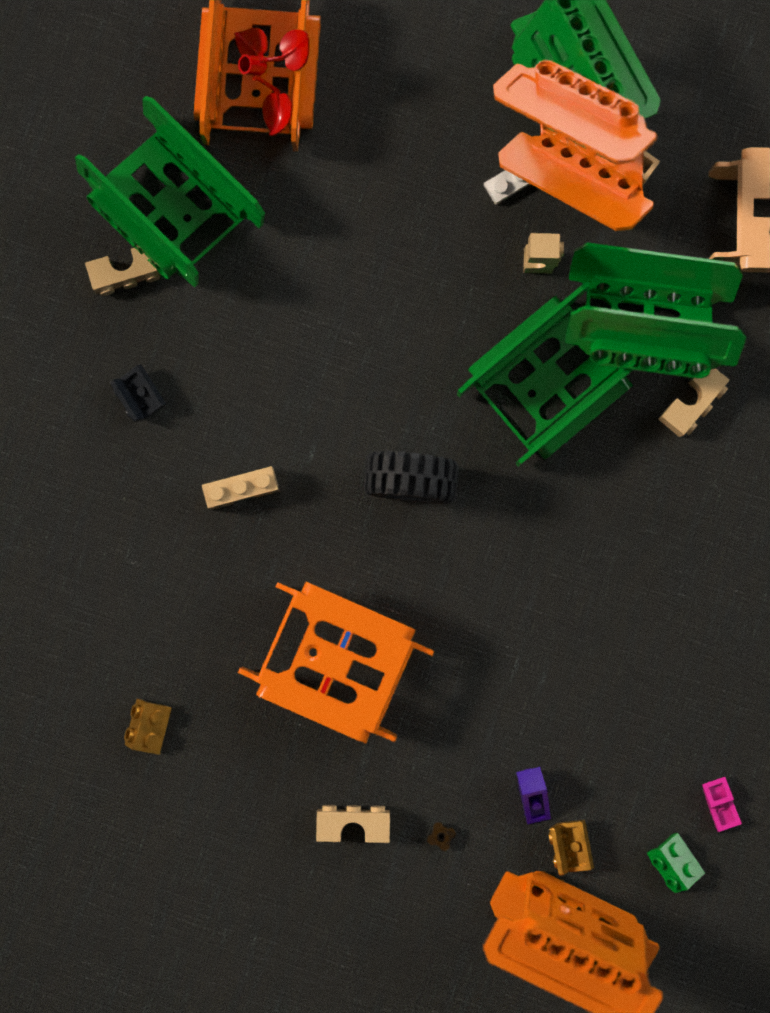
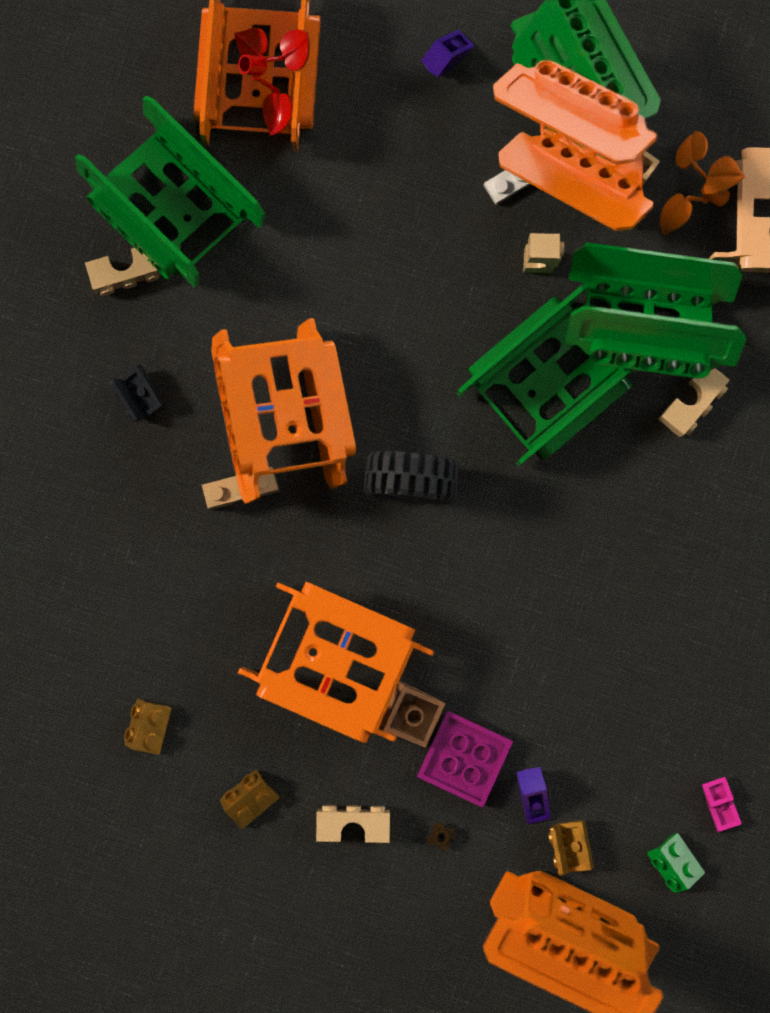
none -> orange piece [211,318,356,504]
none -> pearl gold bracket [220,770,279,829]
none -> medium nougat slope [379,681,445,747]
none -> magenta plate [417,710,513,808]
none -> dark purple slope [421,29,474,77]
none -> orange plant [660,131,745,236]

